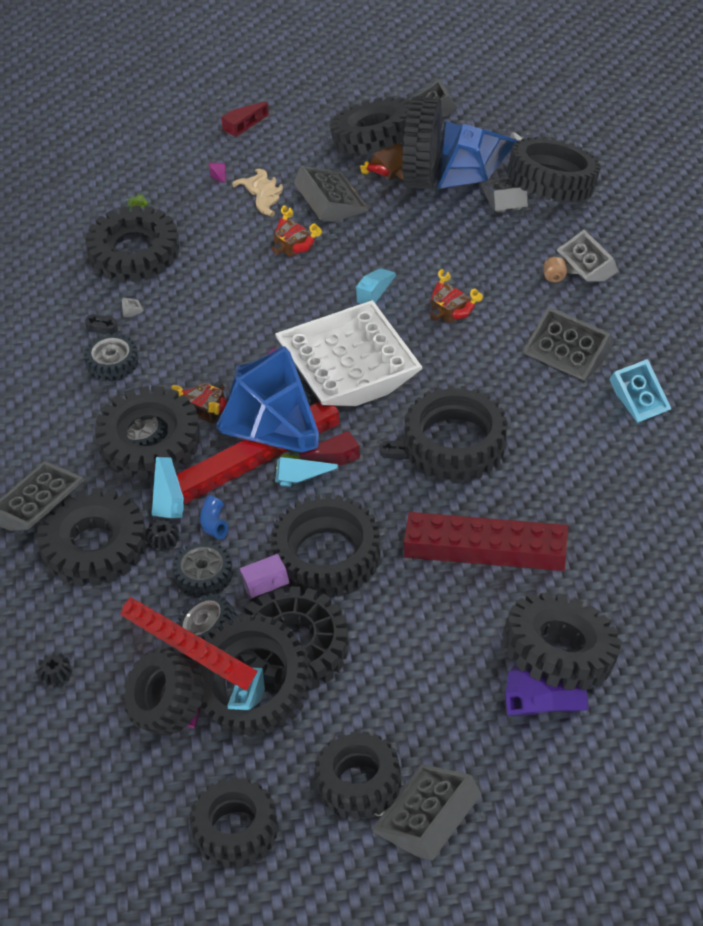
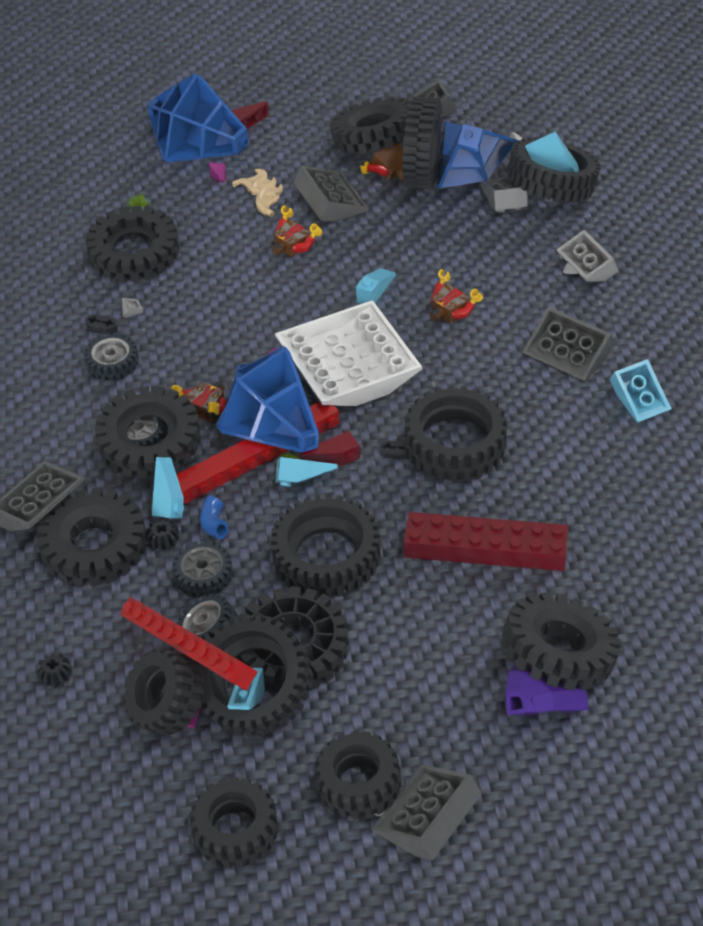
medium lavender slope [239,554,289,600] -> none
medium nougat head [543,257,567,282] -> none
none -> blue panel [147,73,249,162]
none -> medium azure slope [525,132,579,172]

